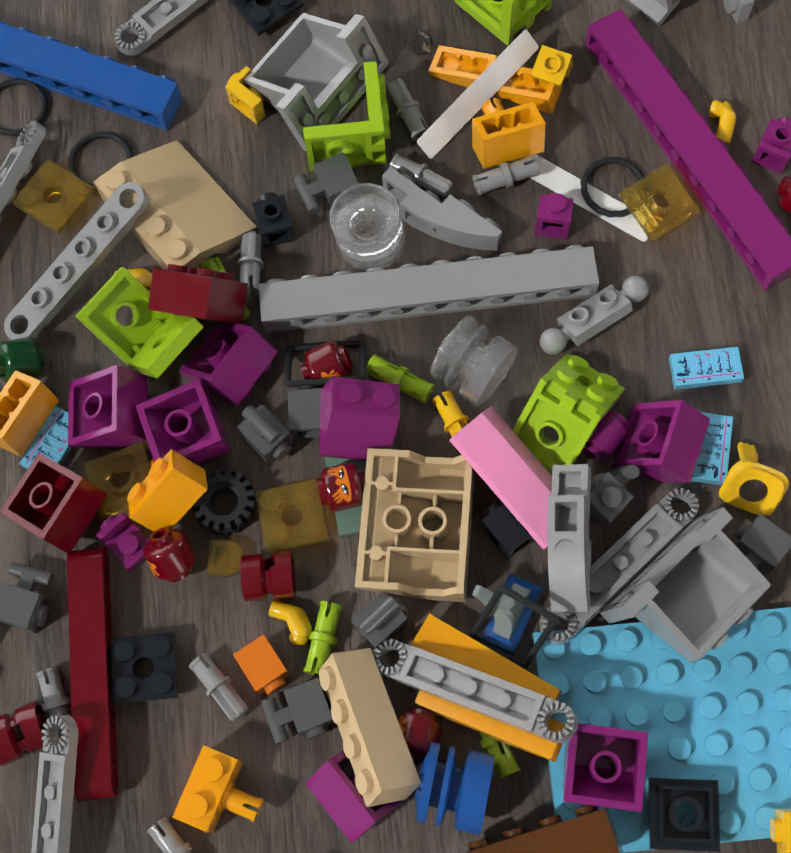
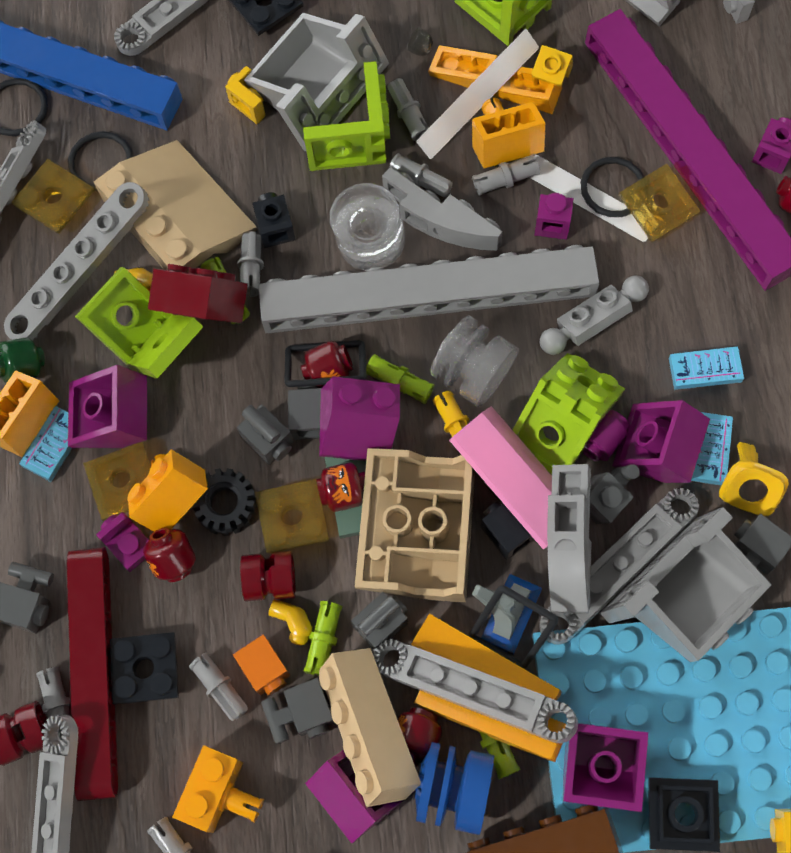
dark red brick [0,453,108,554] -> none
magenta slope [135,379,232,465] -> none
magenta slope [179,321,278,406] -> none
clear yellow tile [207,539,244,577] -> none
dark grey brick [294,152,361,214] -> none
yellow arm [709,100,736,145] -> none

